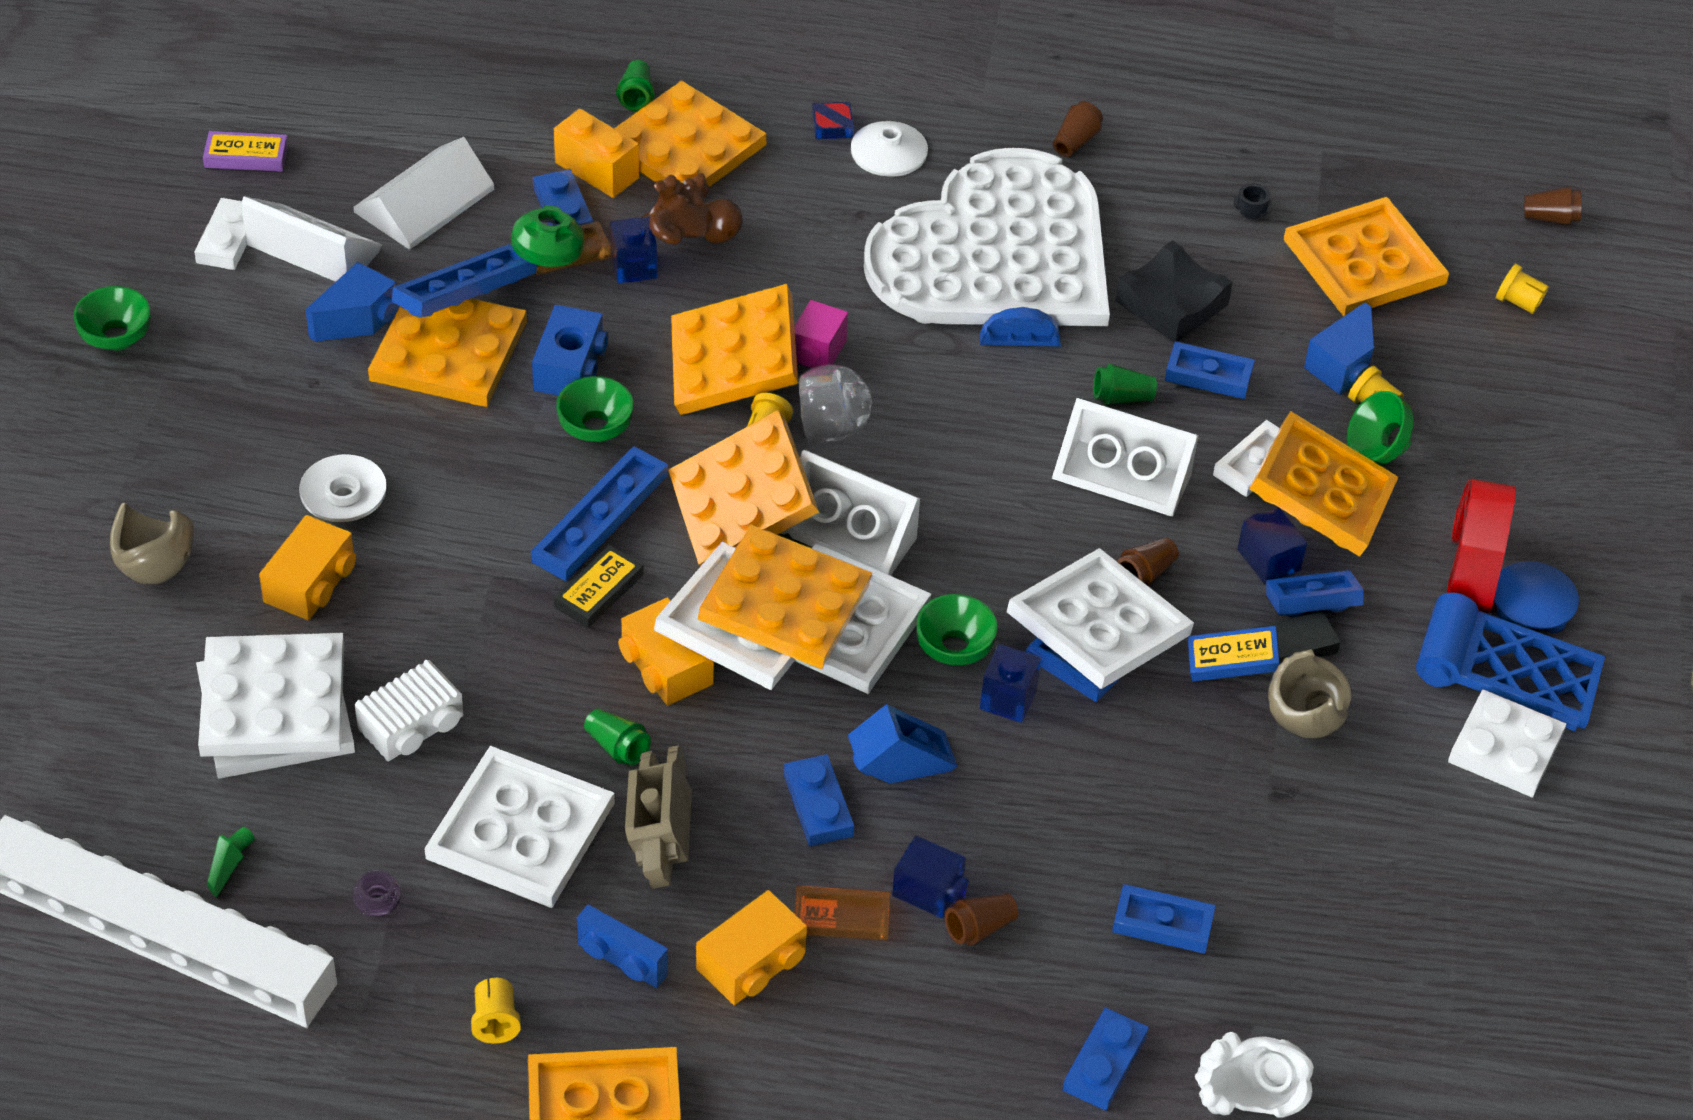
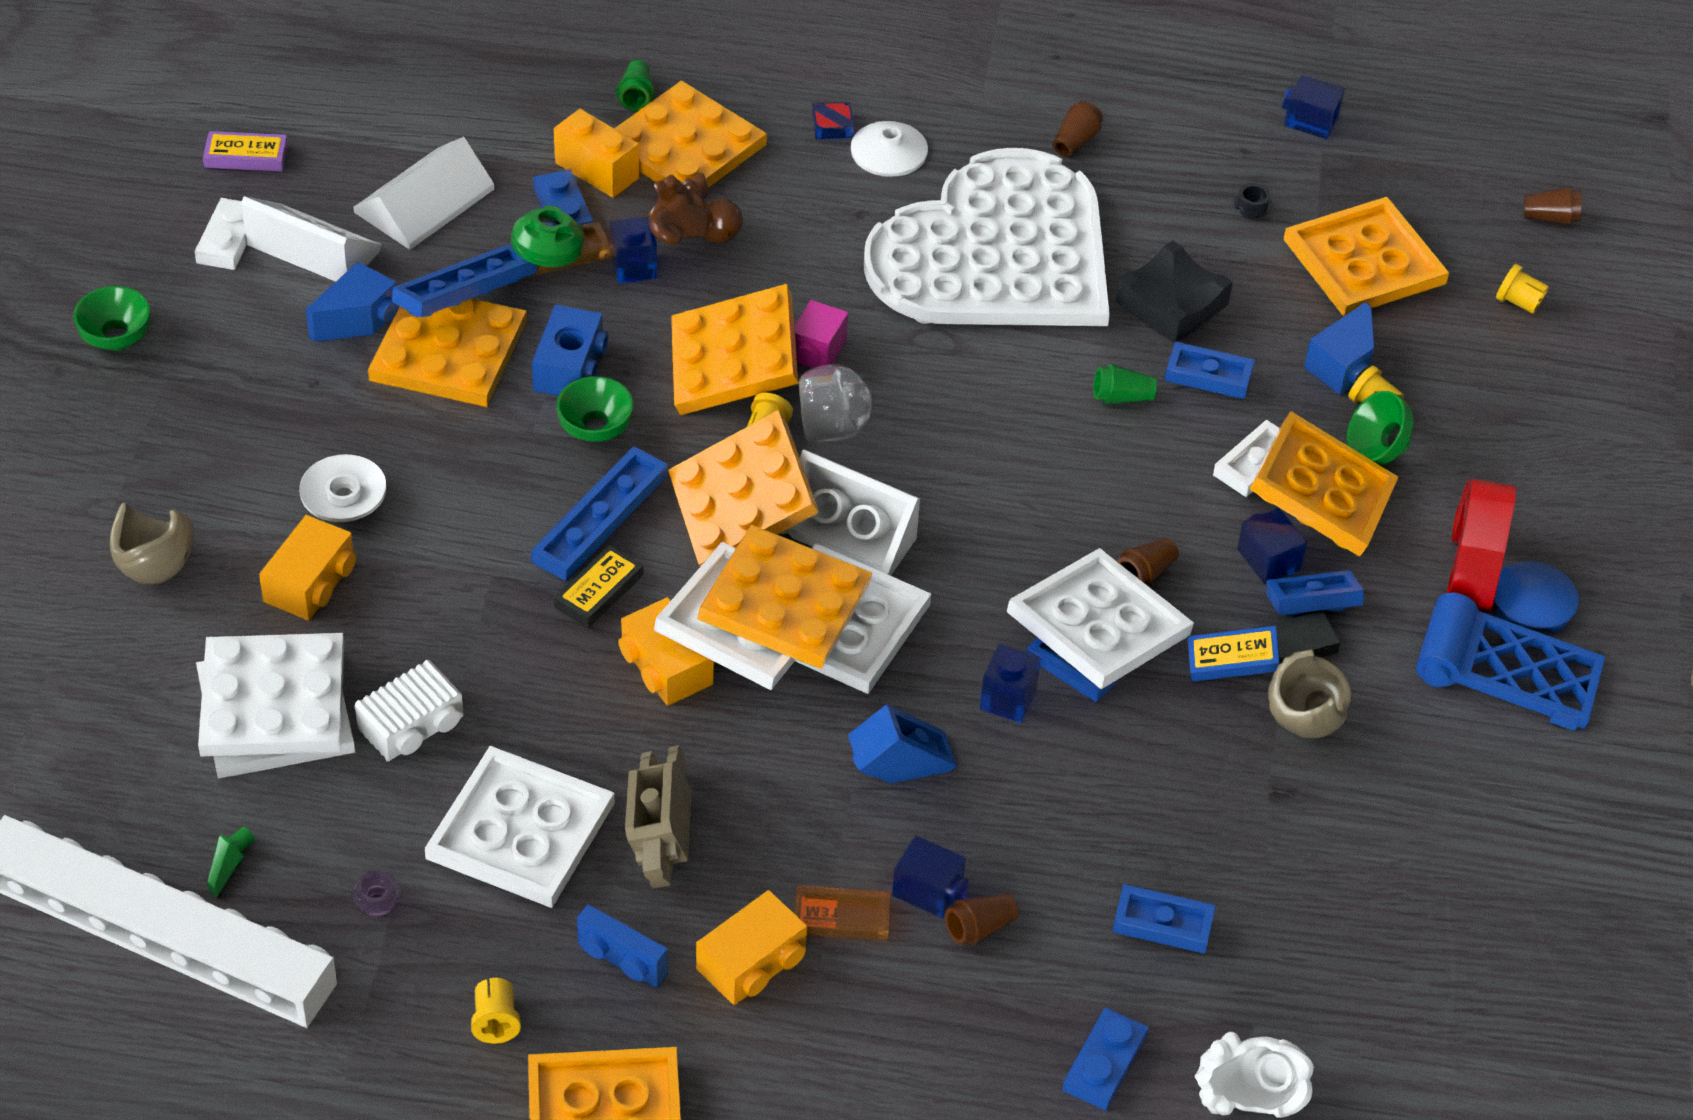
green cone [584,708,651,765] -> none
blue plate [783,754,854,847] -> none
green piece [916,594,997,665] -> none
blue tile [979,307,1061,346] -> none
white slope [1052,398,1198,517] -> none
white plate [1448,689,1566,798] -> none
none -> clear blue brick [1282,75,1345,140]

